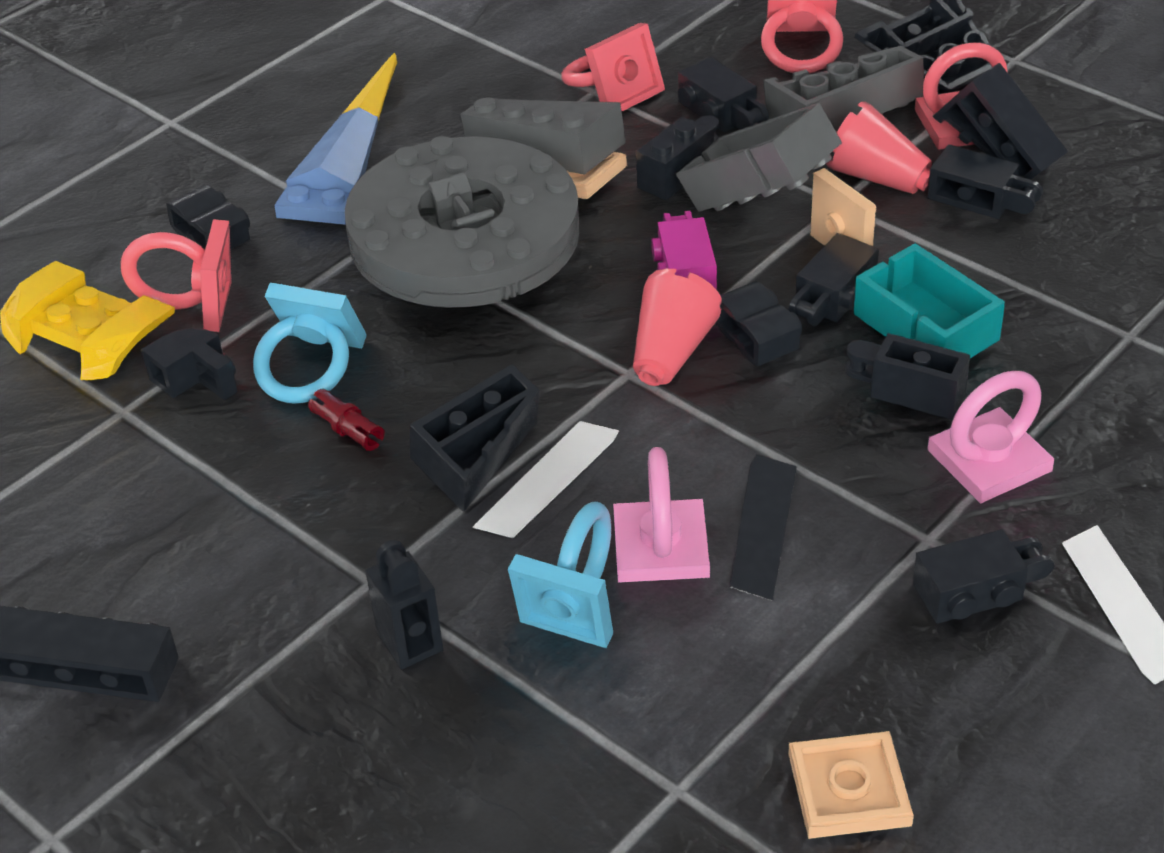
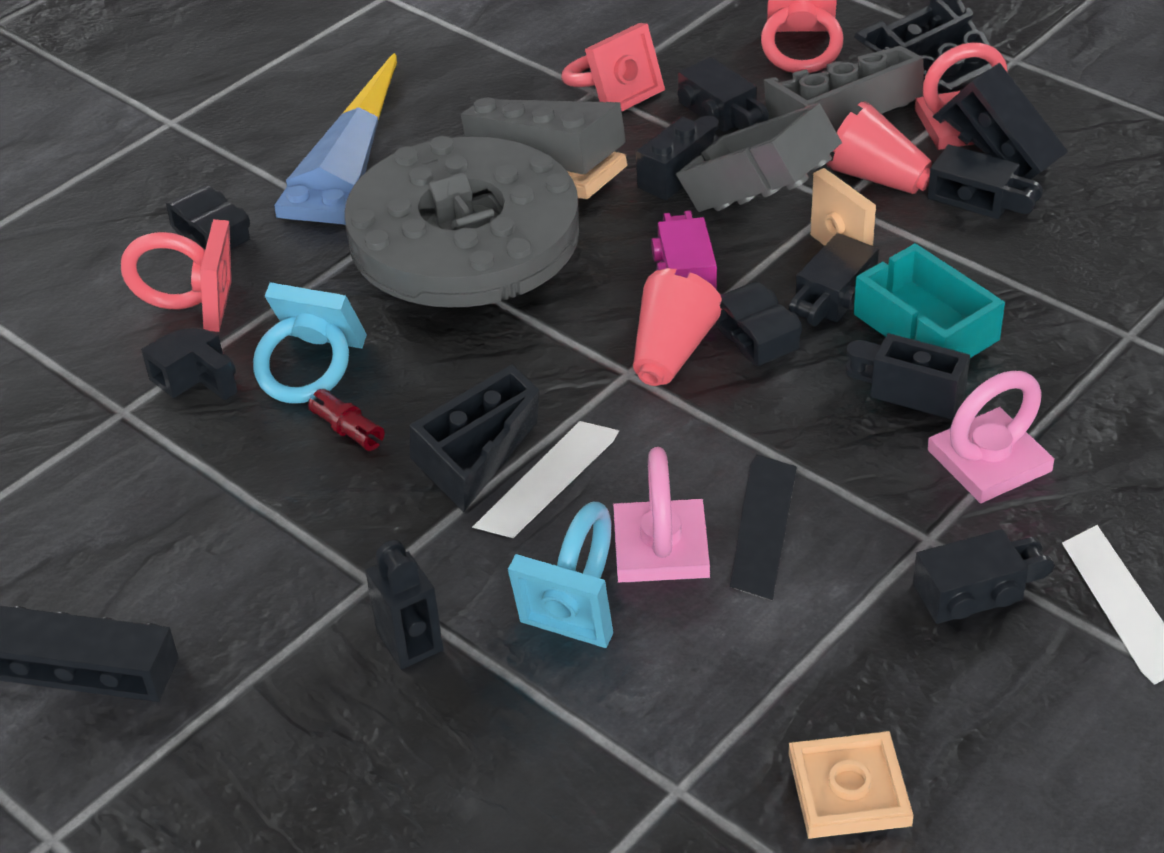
yellow piece [1,261,175,380] -> none

